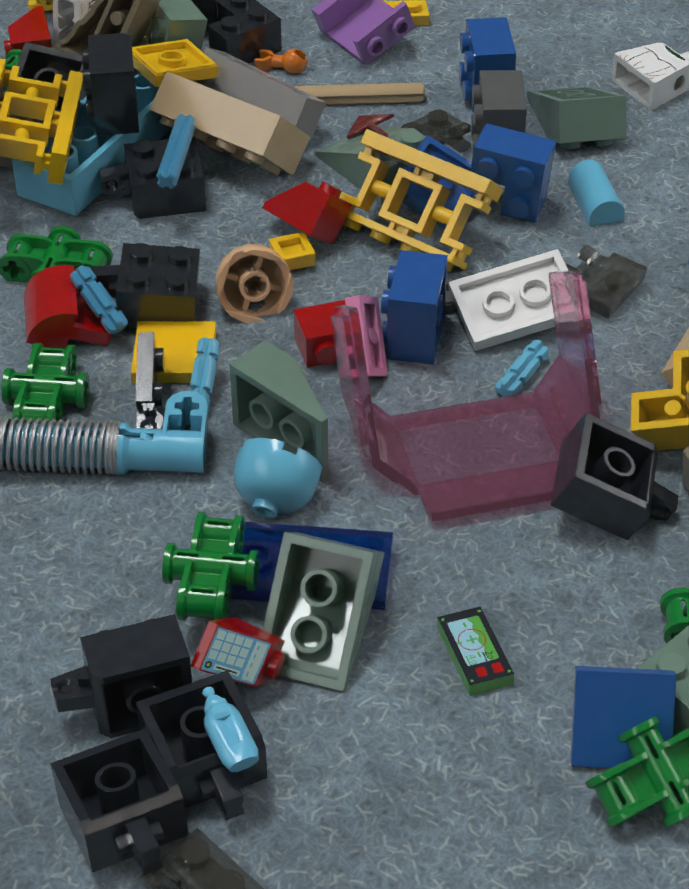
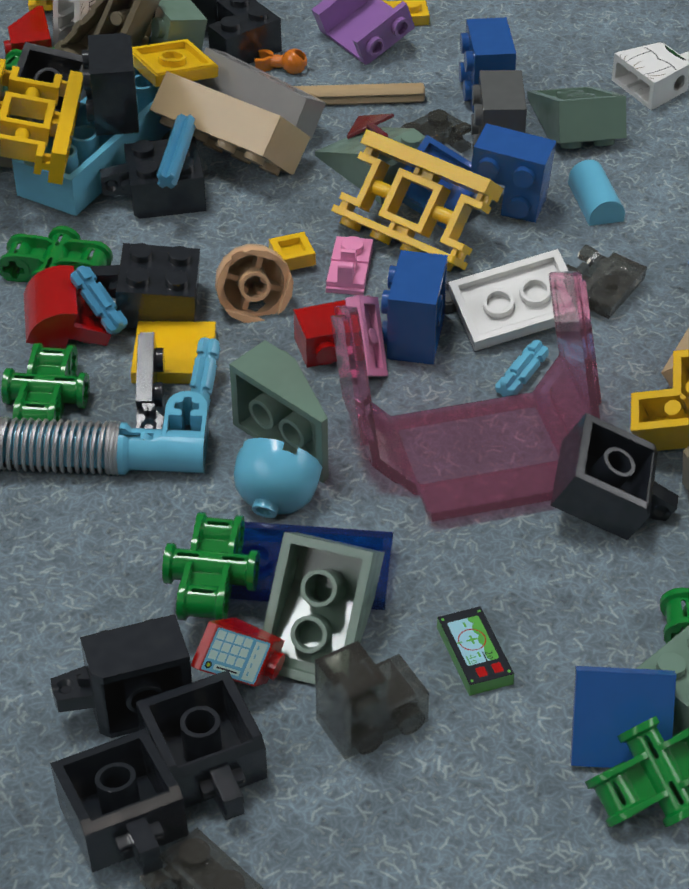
medium azure piece [202,686,259,772] -> none
red slope [262,181,352,244] -> none
none -> clear smoke brick [315,641,429,760]
none -> bright pink plate [326,236,373,295]

